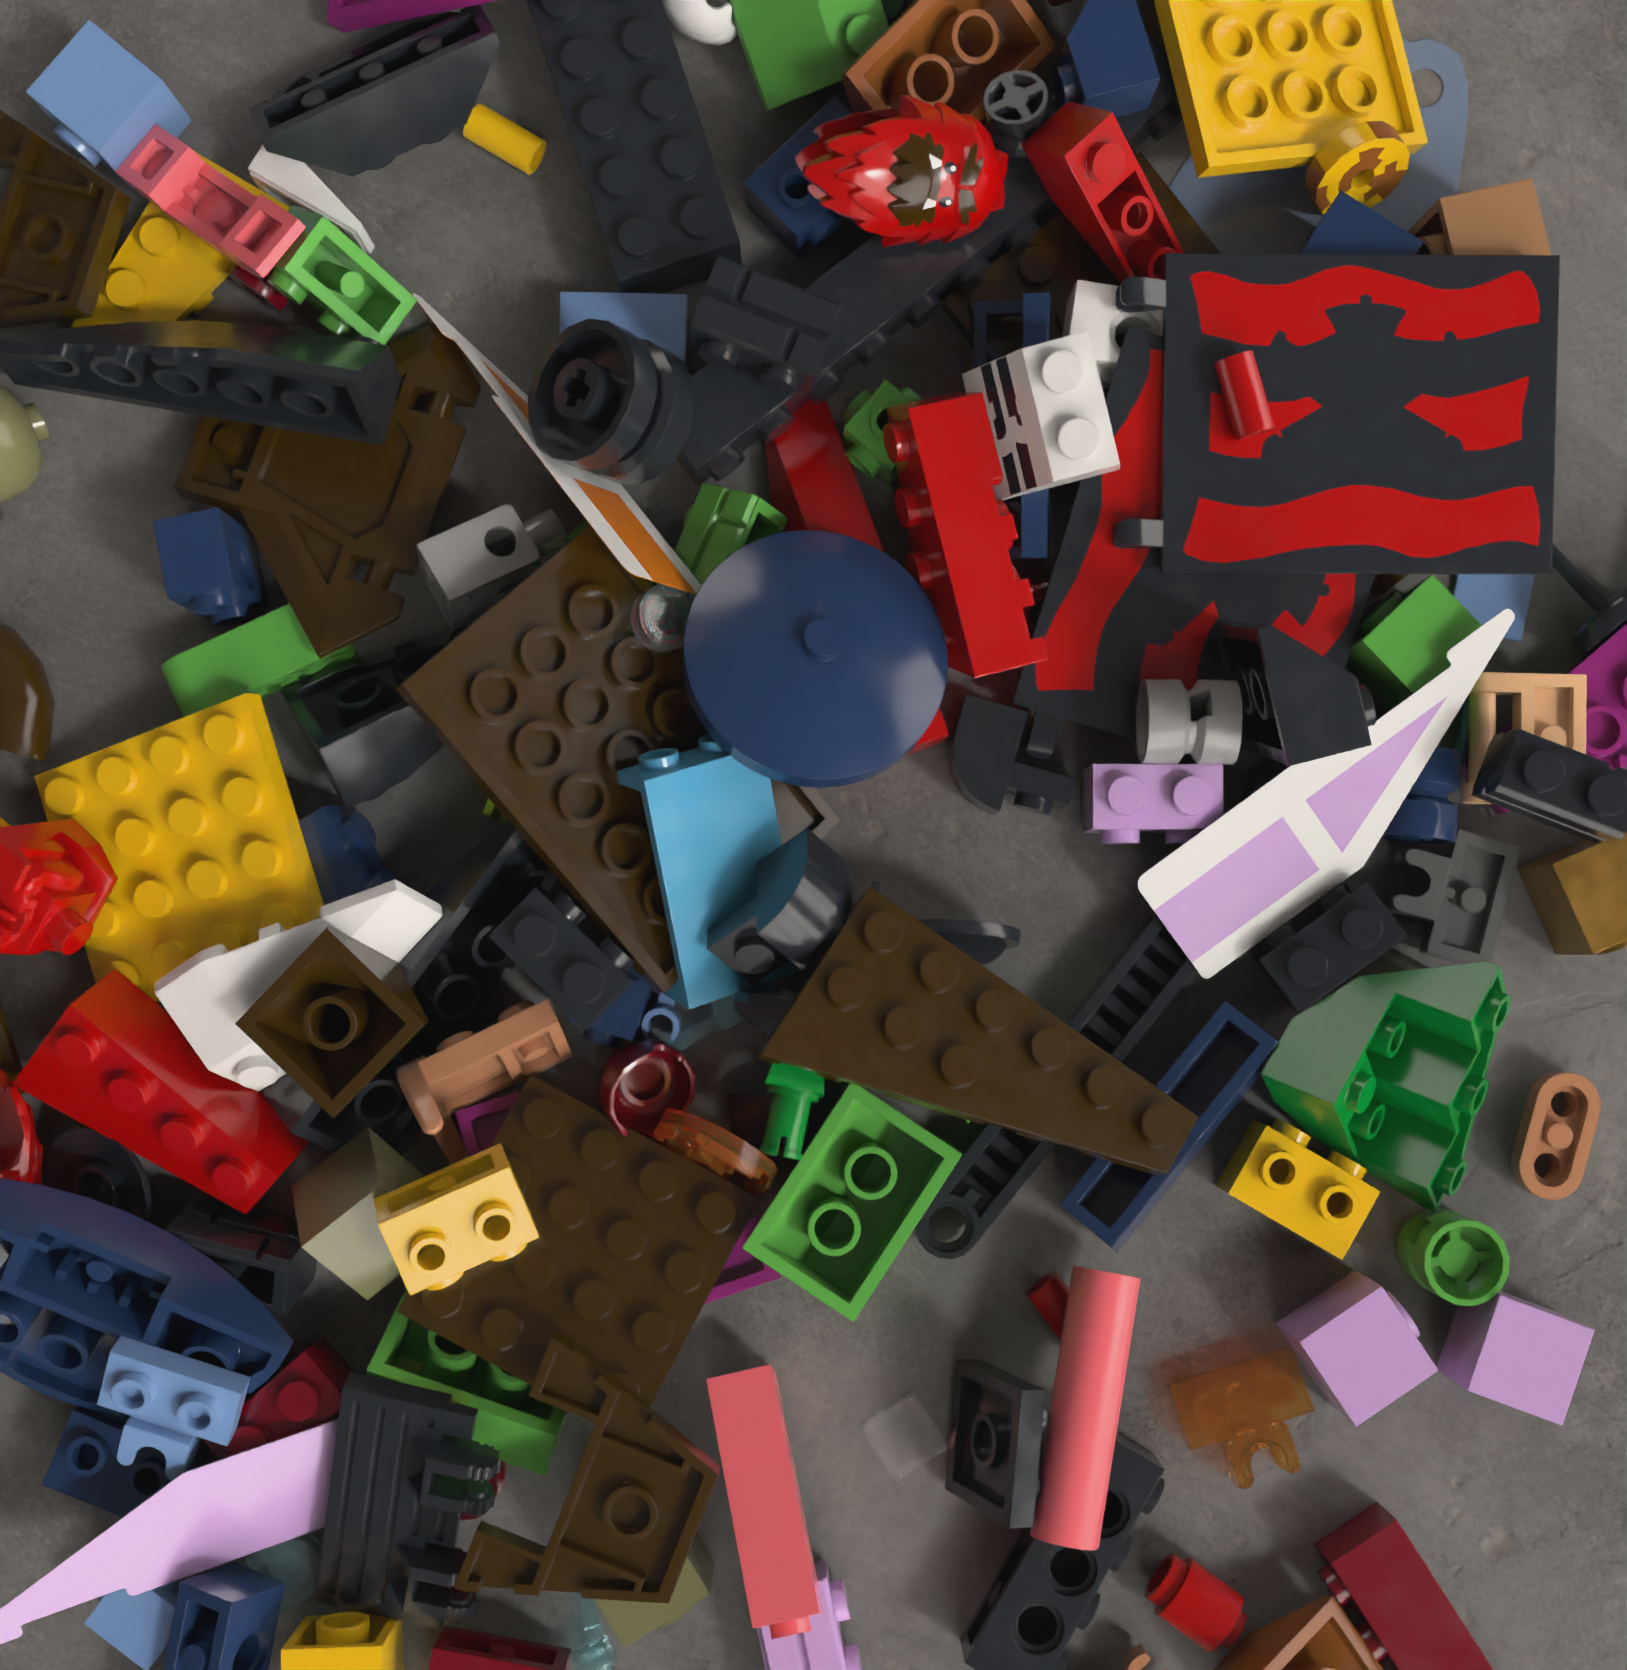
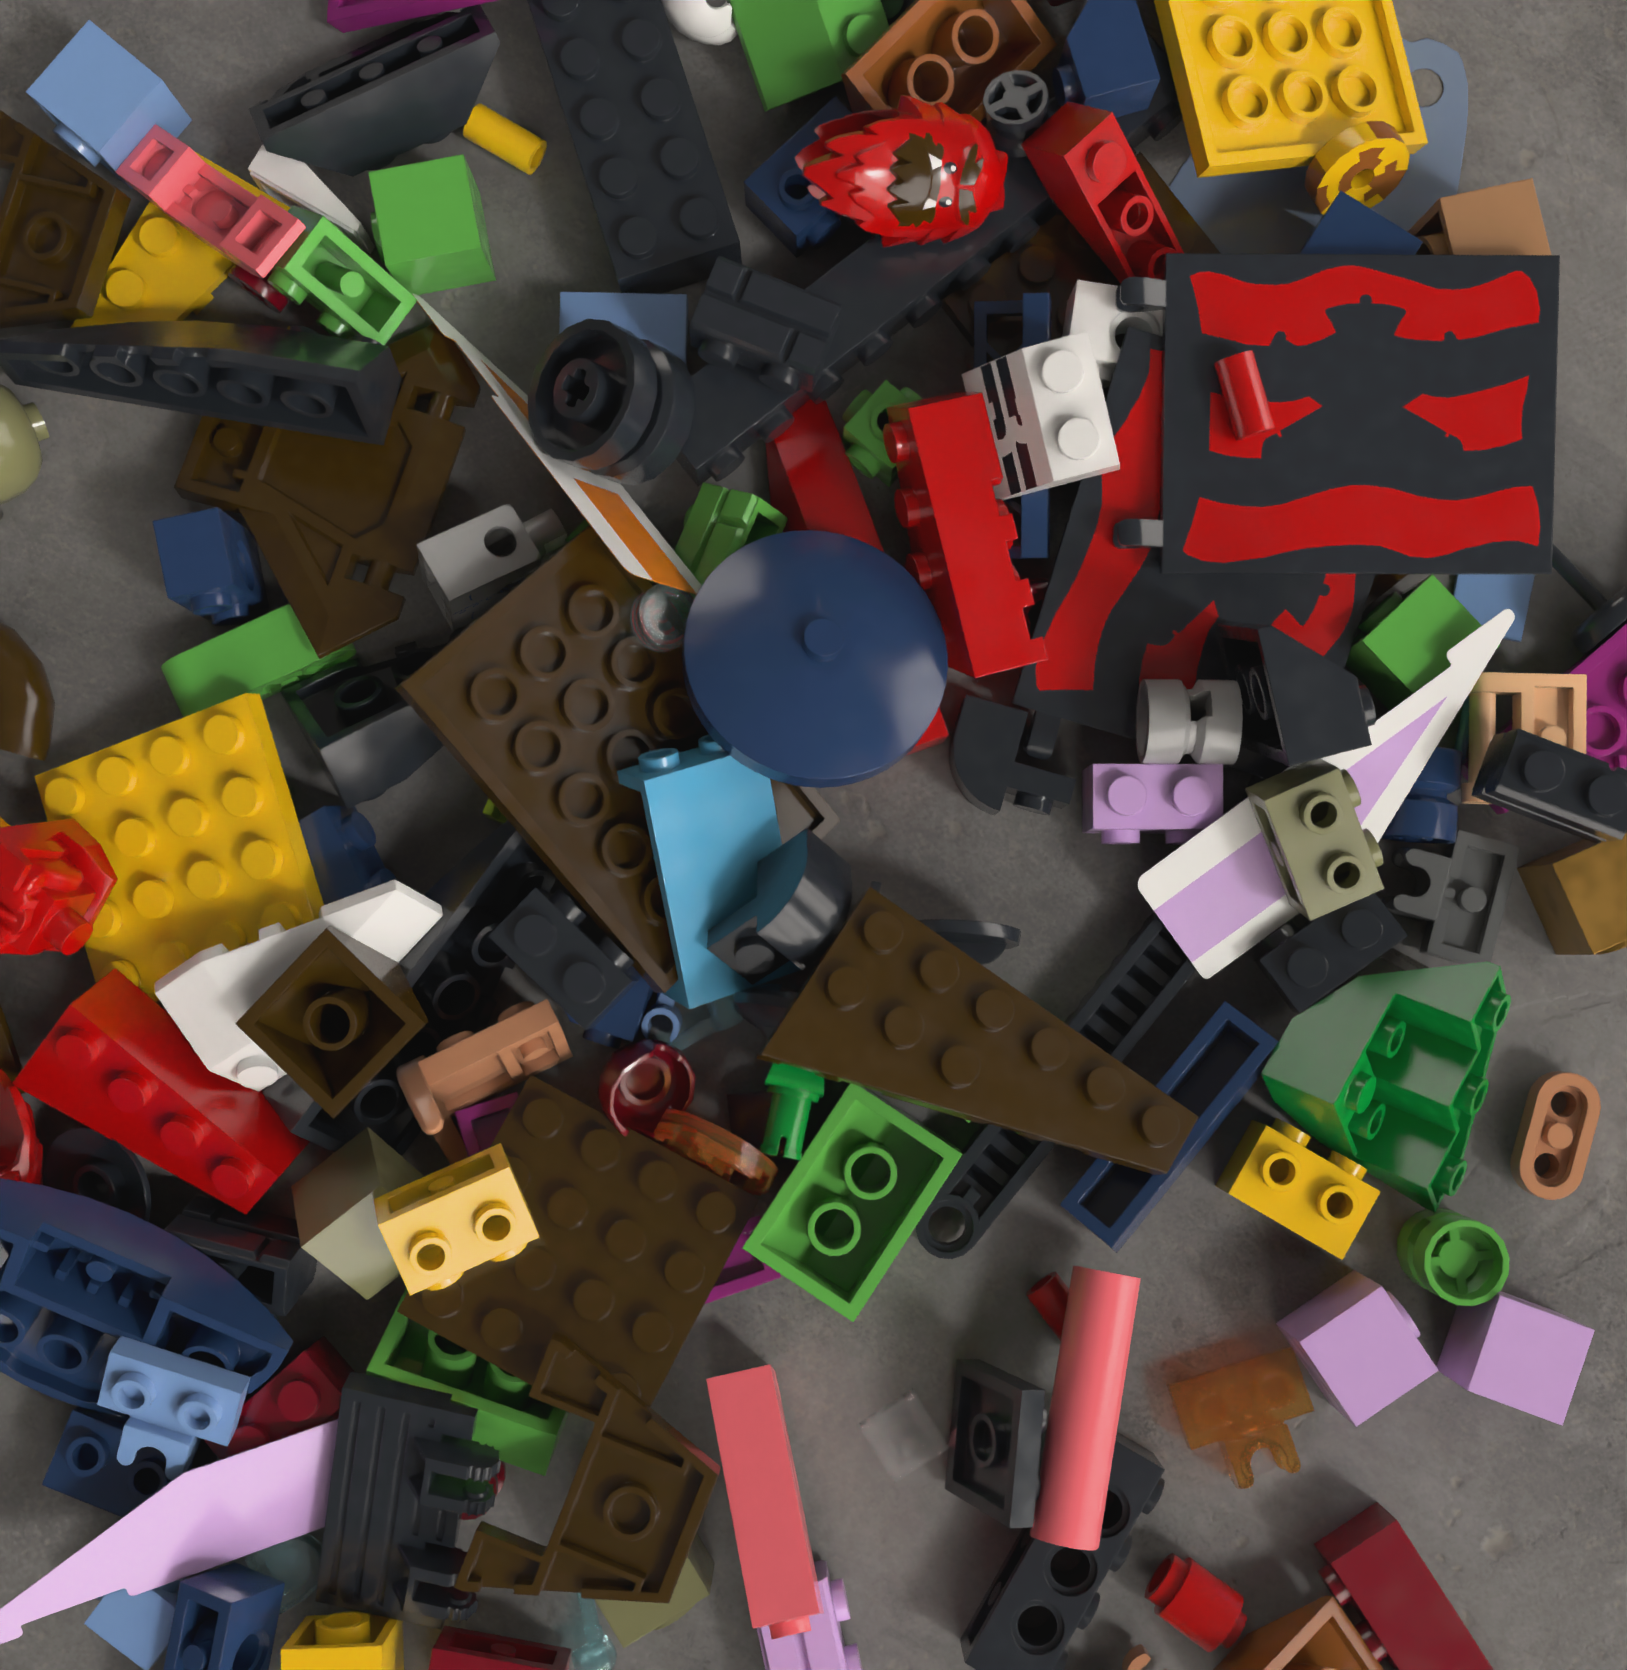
none -> bright green head [368,154,496,295]
none -> olive brick [1245,758,1384,921]

